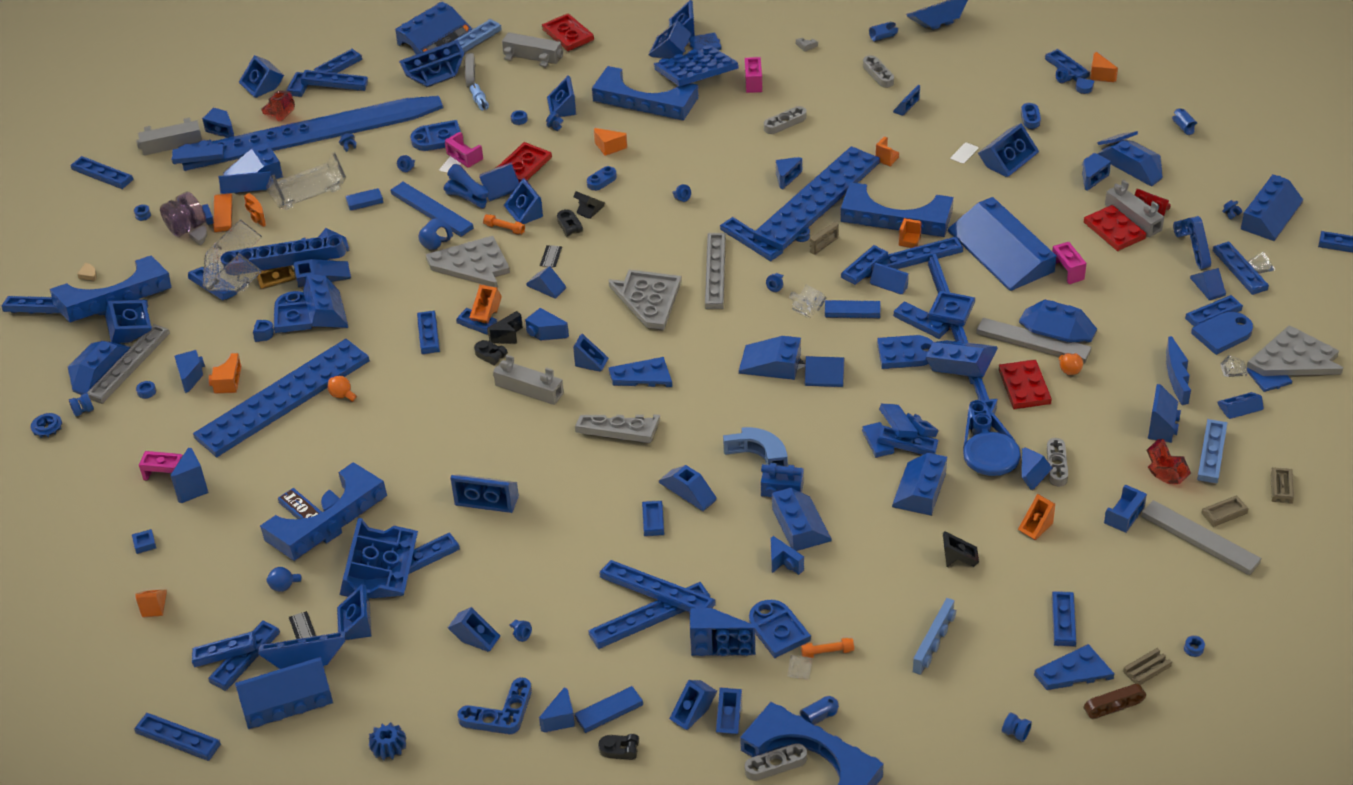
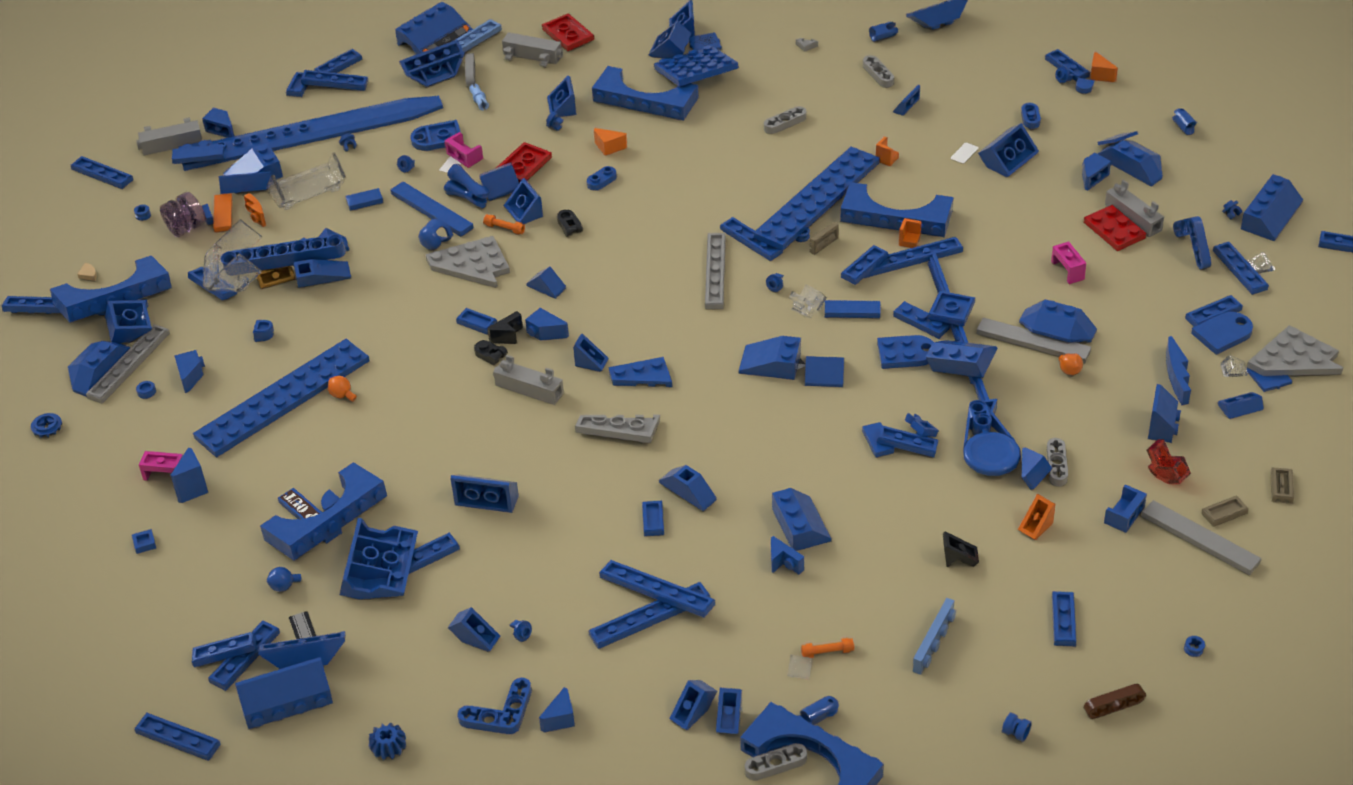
blue wheel [69,393,94,417] -> none
orange slope [135,589,167,617] -> none
light grey tile [189,225,207,245] -> none
orange arch [209,353,242,393] -> none
blue slope [239,55,284,98] -> none
clear red brick [261,90,295,121] -> none
blue plate [274,291,312,333] -> none
blue slope [303,274,348,328] -> none
blue slope [337,584,372,640] -> none
blue tile [417,310,440,354] -> none
orange arch [469,285,502,323] -> none
blue tile [511,110,528,125] -> none
sticker [540,245,562,267] -> none
black slope [573,191,605,219] -> none
blue tile [575,686,643,733] -> none
black plate [598,734,640,760] -> none
light grey wing [609,269,682,330] -> none
blue plate [672,184,691,202] -> none
blue slope [690,608,756,656] -> none
medium blue arch [723,427,788,467] -> none
dark pink panel [745,57,762,93] -> none
blue tile [749,600,811,659] -> none
blue brick [761,463,804,497] -> none
blue slope [776,157,803,190] -> none
blue slope [870,263,909,294] -> none
blue tile [879,403,918,438] -> none
blue slope [892,453,947,516] -> none
slope [948,197,1057,291] -> none
red plate [998,359,1052,409] -> none
blue wing [1034,644,1115,690] -> none
dark tan tile [1123,648,1172,685] -> none
red hinge [1135,188,1171,216] -> none
blue slope [1190,268,1226,301] -> none
medium blue plate [1197,419,1228,484] -> none

